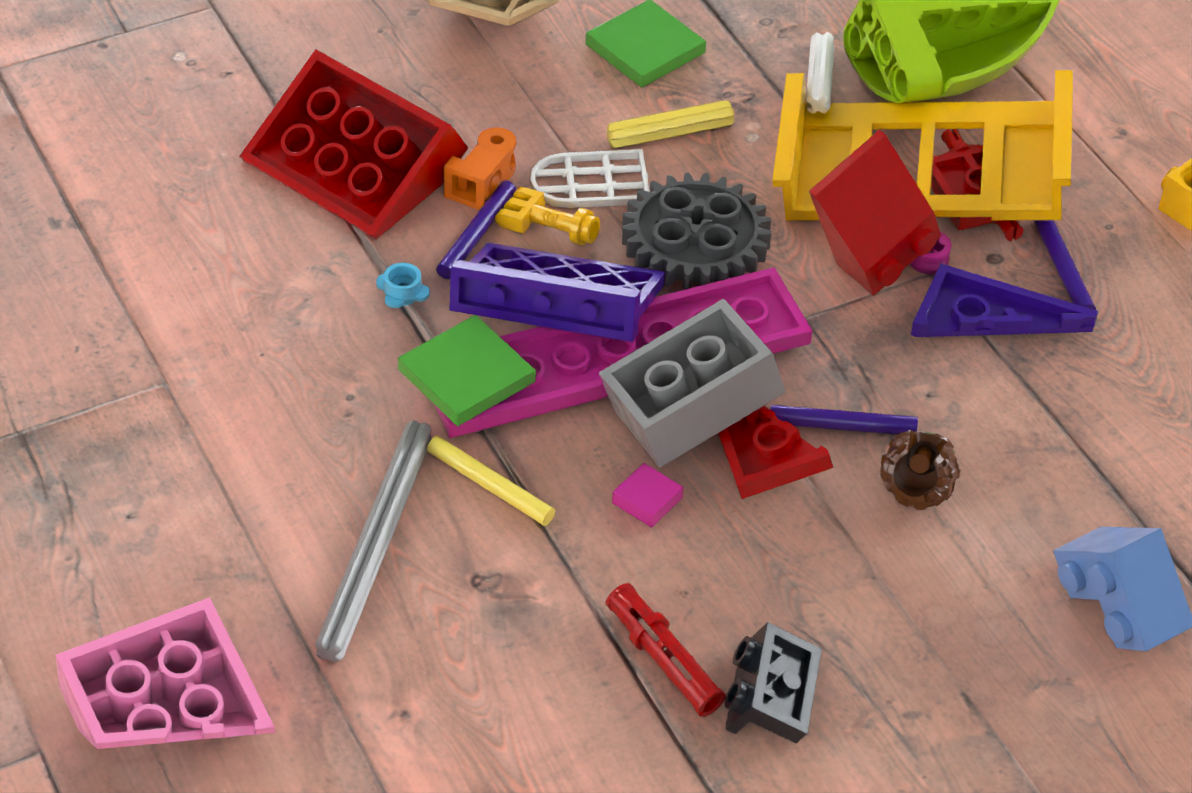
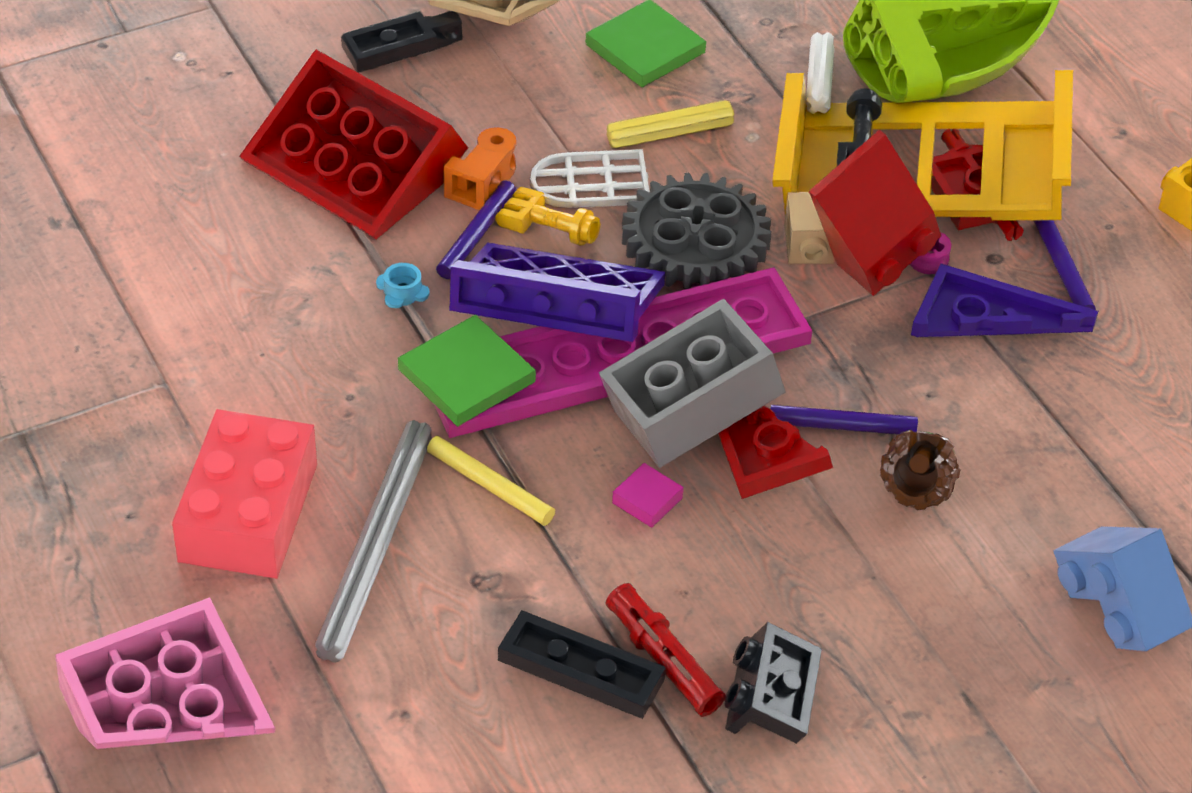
none -> coral brick [172,409,317,579]
none -> black hinge [341,11,463,73]
none -> black plate [498,610,666,719]
none -> tan brick [784,192,835,264]
none -> black hinge [837,89,882,166]

